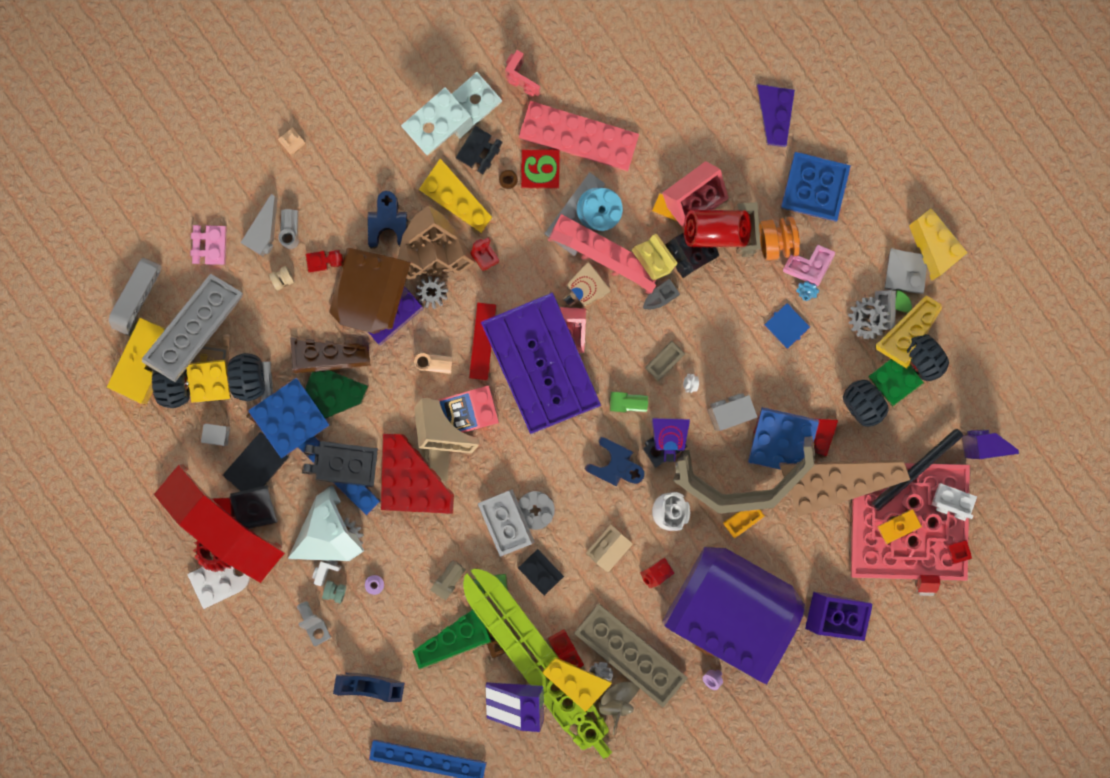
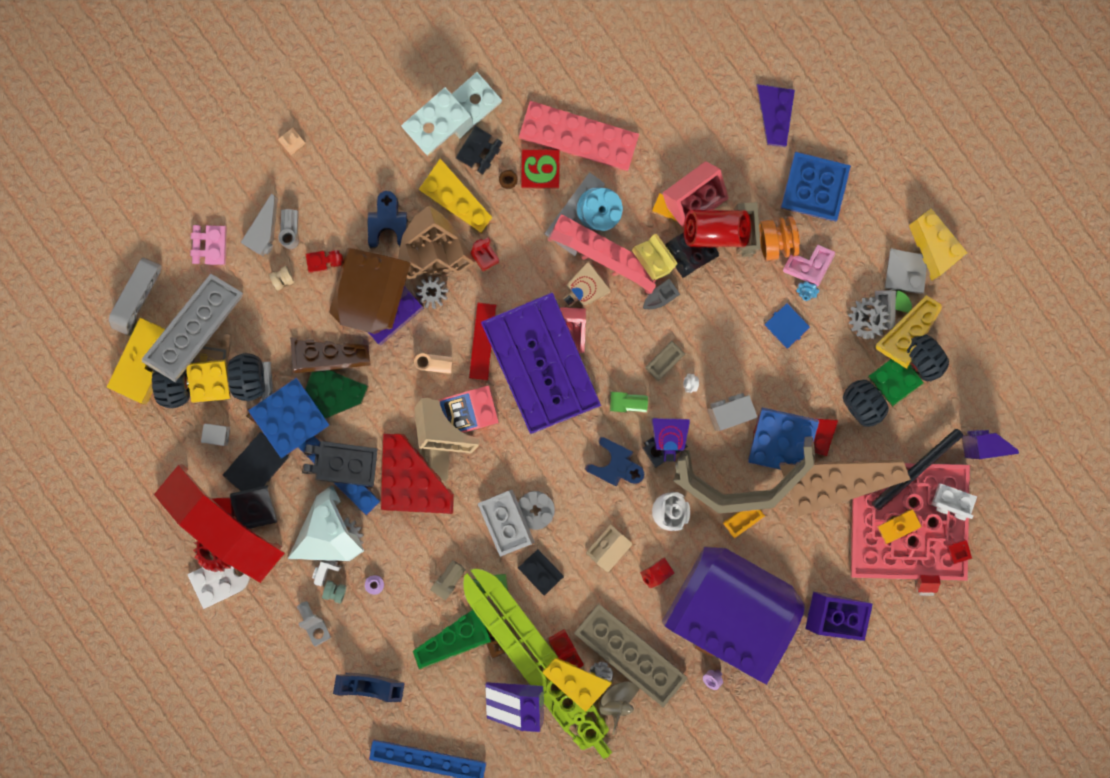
coral bracket [505,50,540,97] -> none

